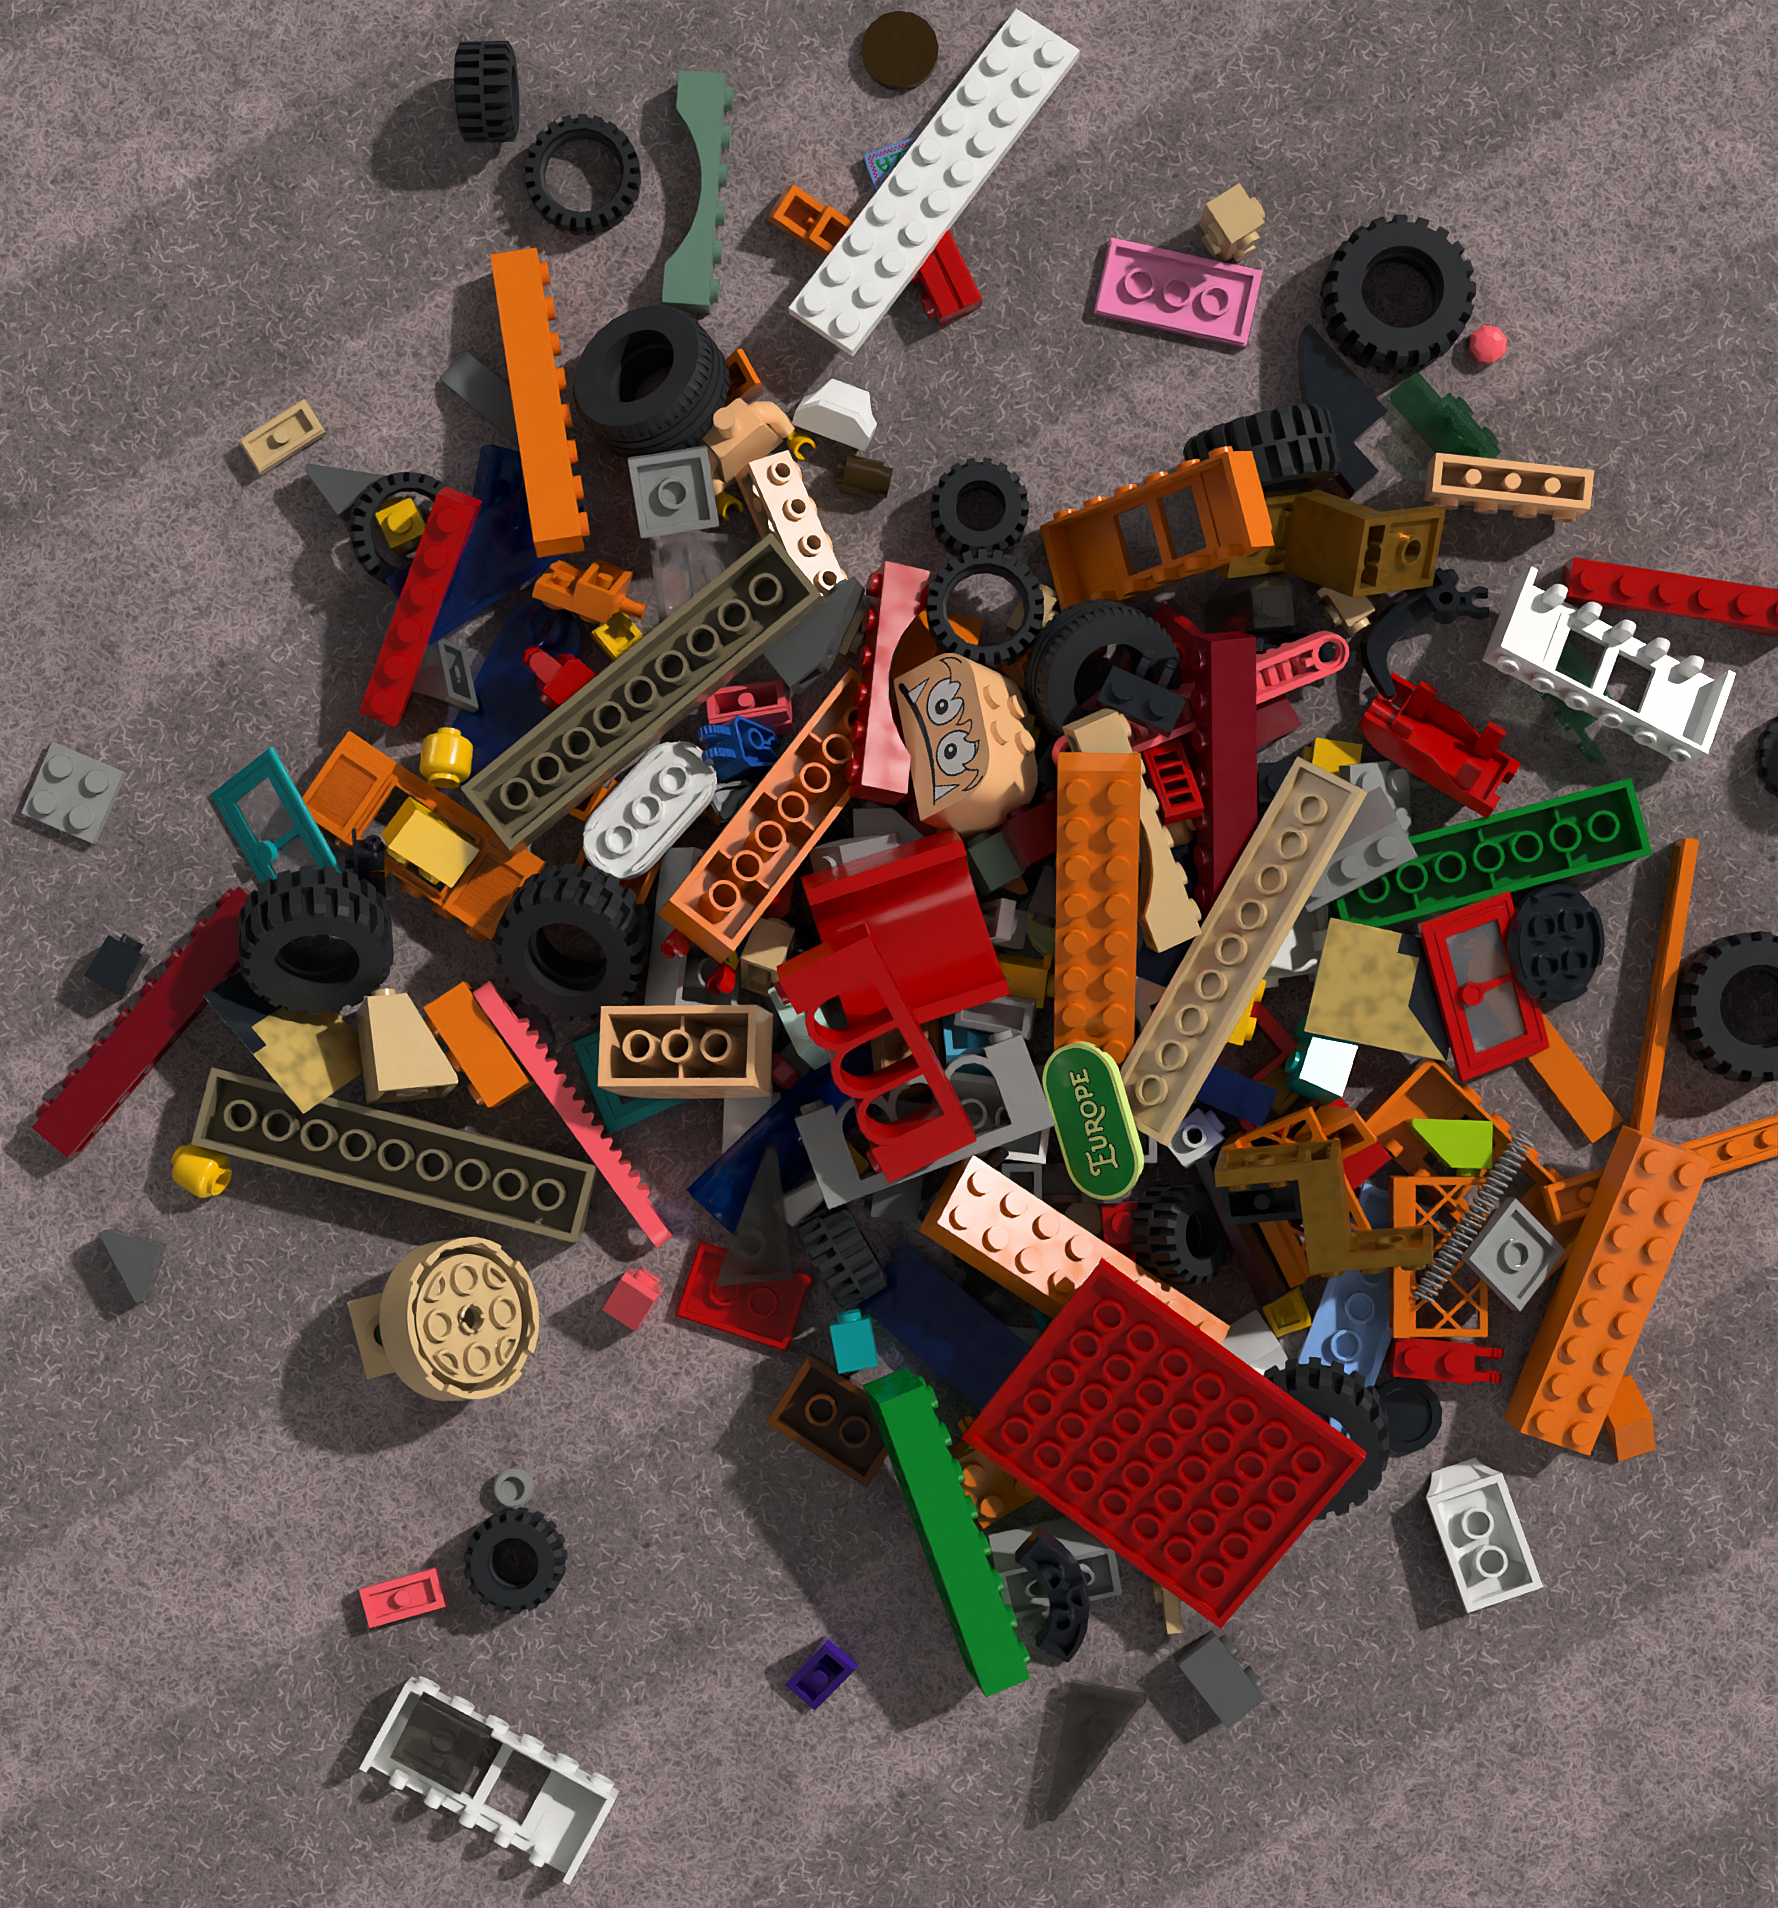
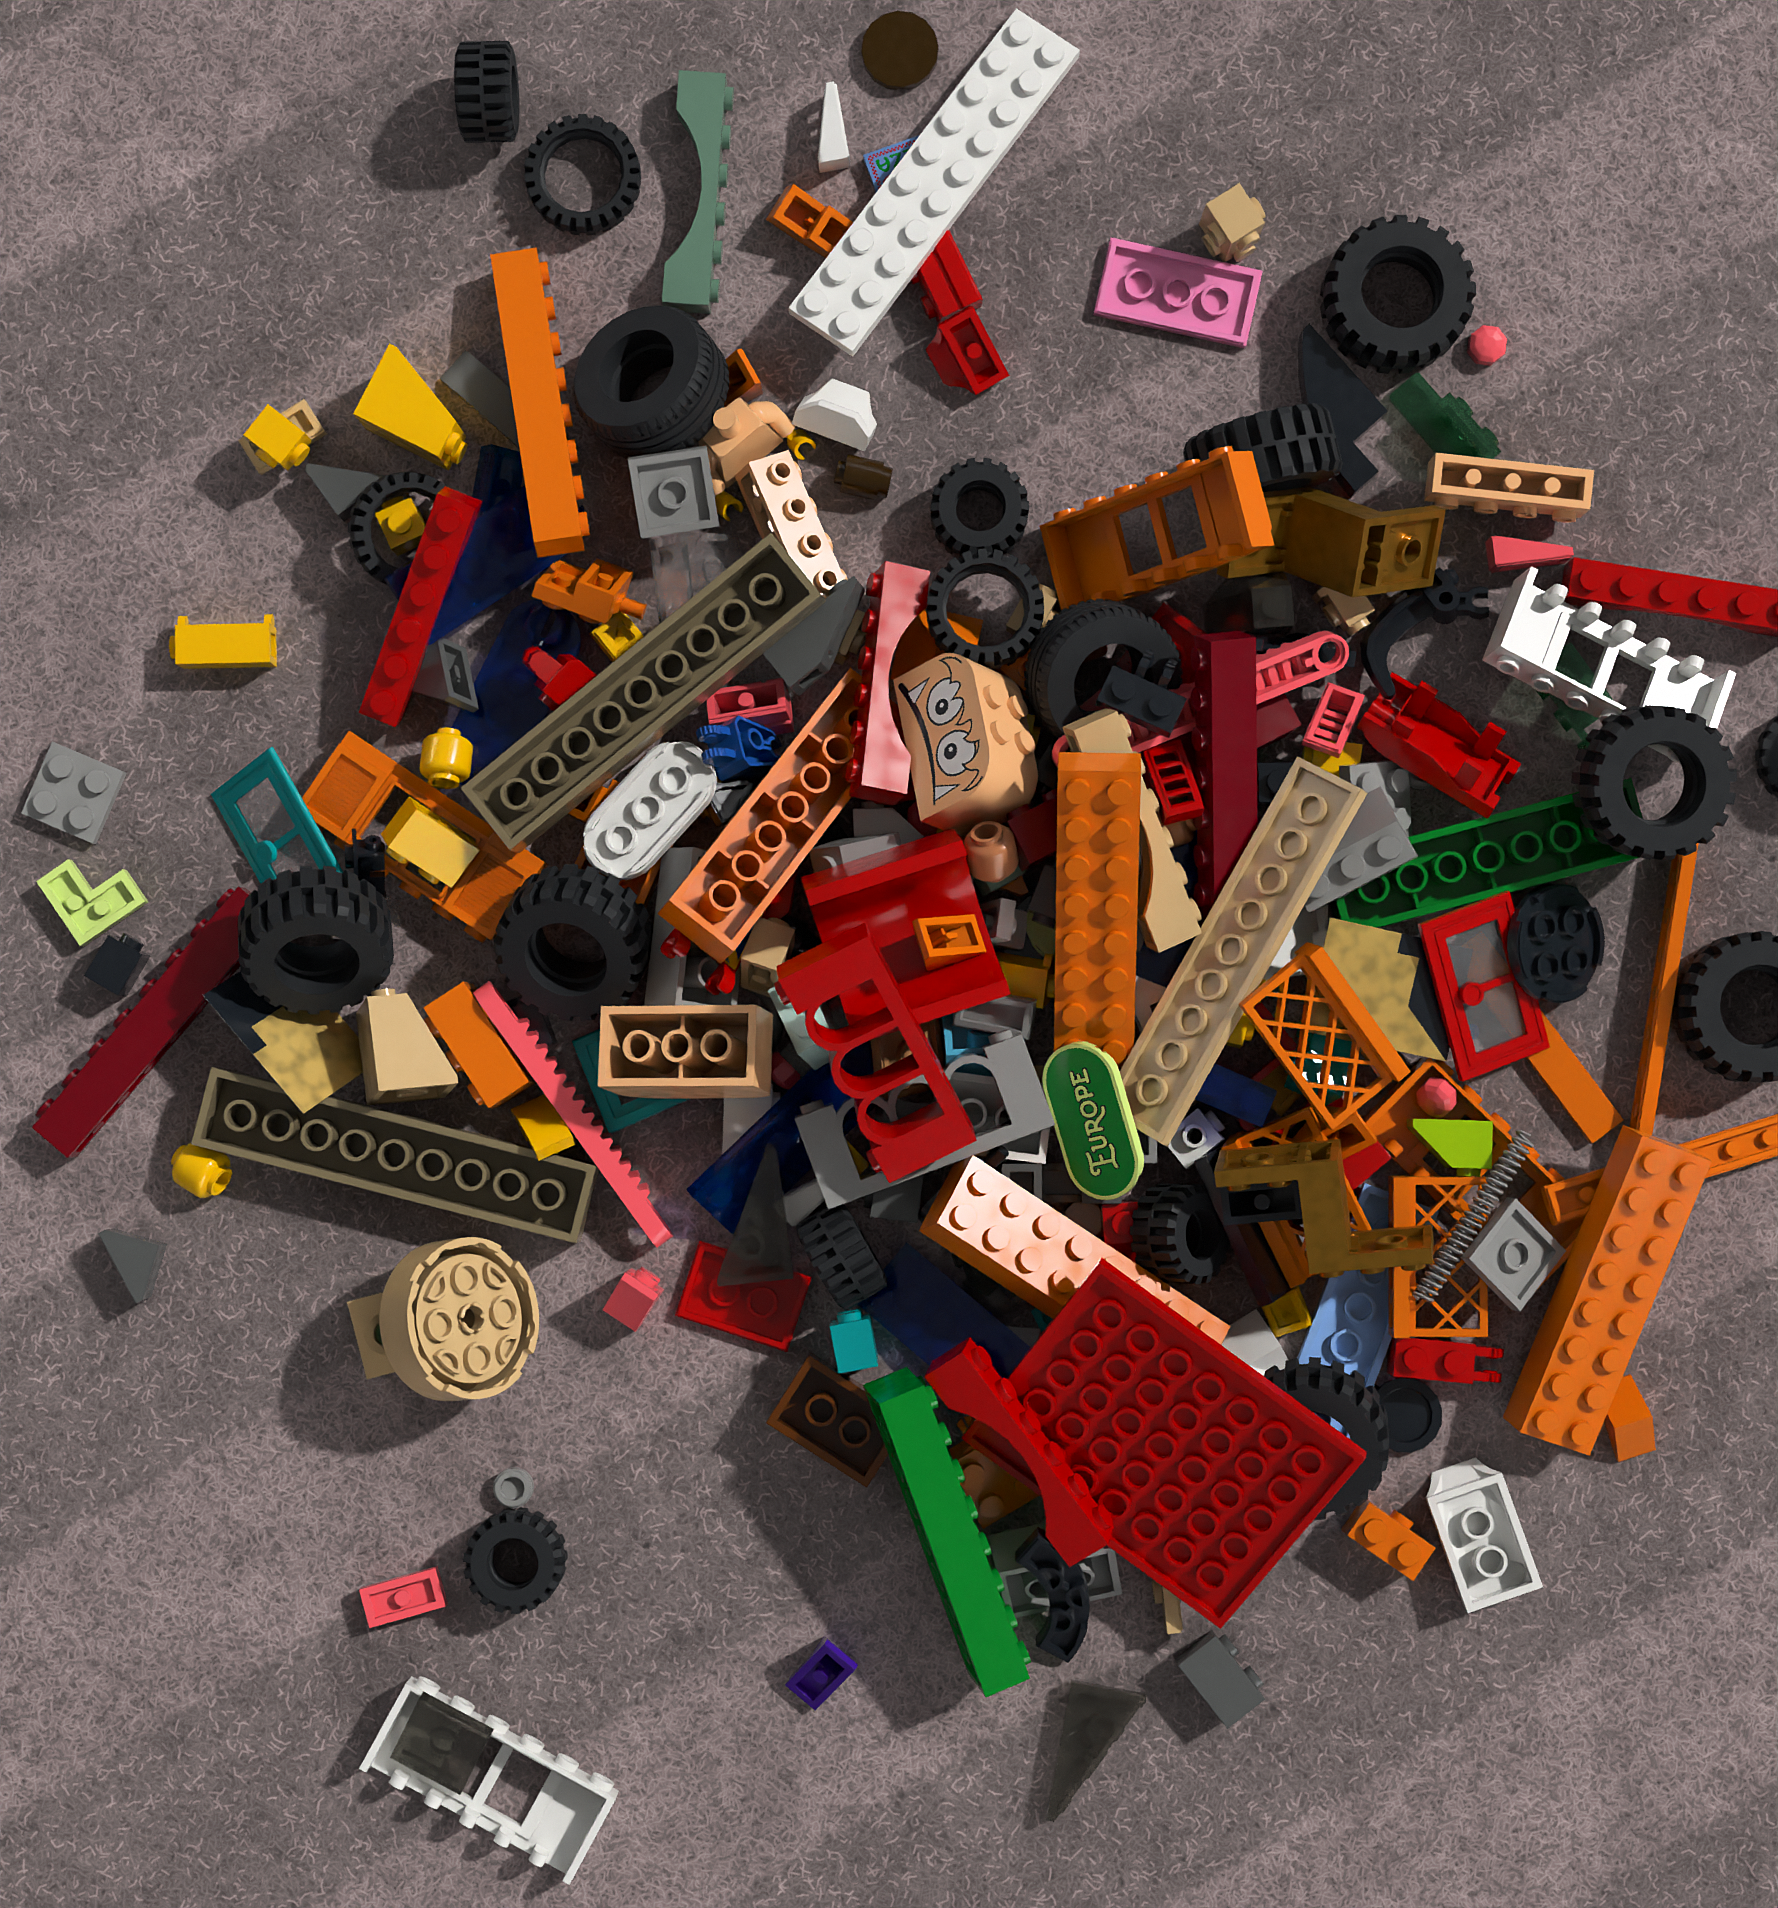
none -> yellowish green plate [36,859,148,947]
none -> yellow brick [169,614,277,669]
none -> yellow brick [243,404,312,471]
none -> yellow slope [353,343,468,471]
none -> yellow slope [511,1094,575,1161]
none -> white slope [818,81,850,173]
none -> orange slope [912,914,986,972]
none -> red arch [924,1337,1114,1568]
none -> red slope [925,305,1010,395]
none -> nougat head [963,821,1019,883]
none -> orange fence [1238,942,1411,1130]
none -> coral slope [1301,682,1365,758]
none -> orange brick [1341,1500,1436,1581]
none -> coral tile [1416,1076,1458,1118]
none -> coral slope [1485,536,1574,573]
none -> black tyre [1571,705,1737,860]

